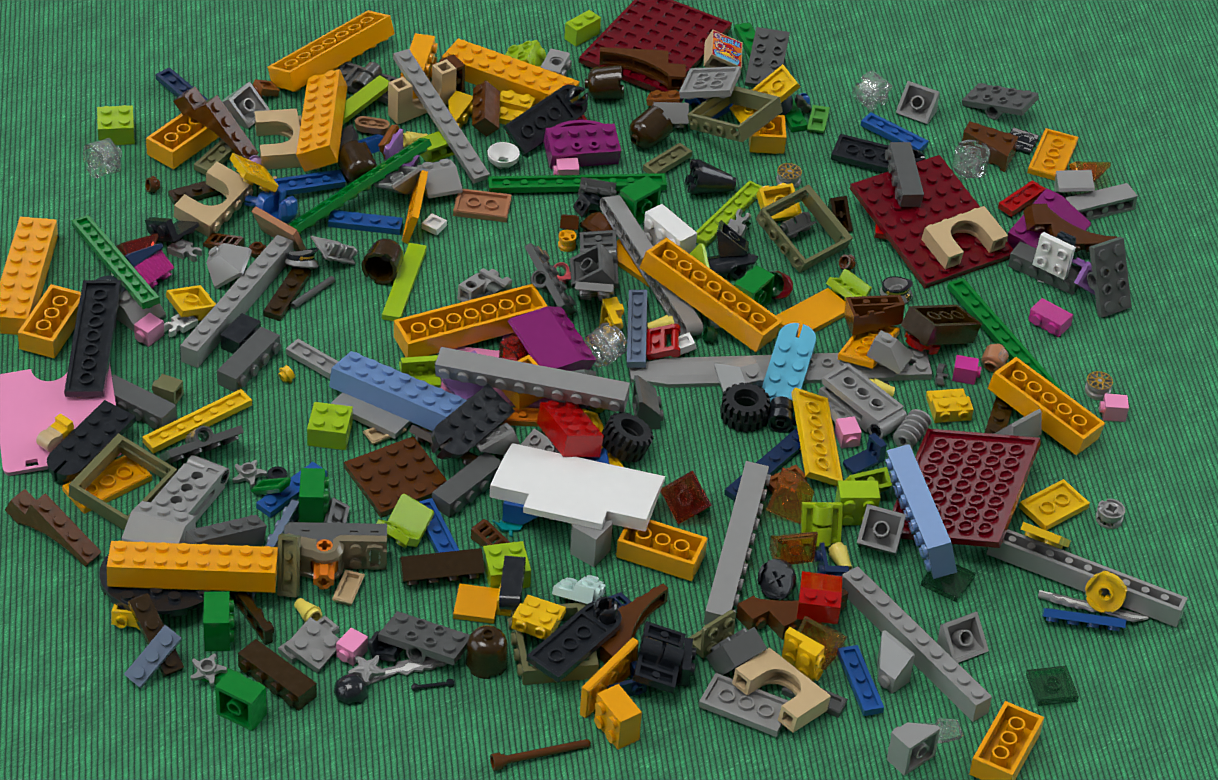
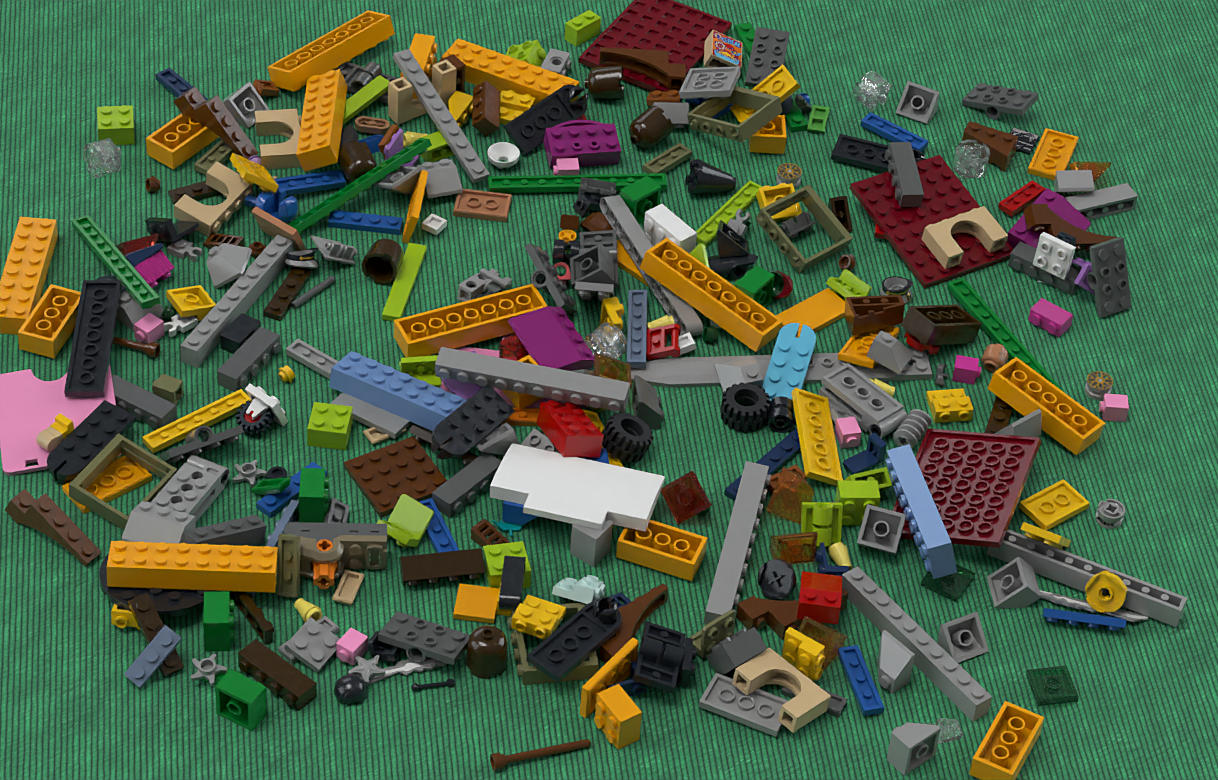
none -> reddish brown piece [73,328,161,358]
none -> dark green plate [161,304,177,322]
none -> plate [236,384,288,437]
none -> black wheel [552,239,580,264]
none -> clear orange slope [594,352,631,389]
none -> light grey slope [987,557,1041,609]

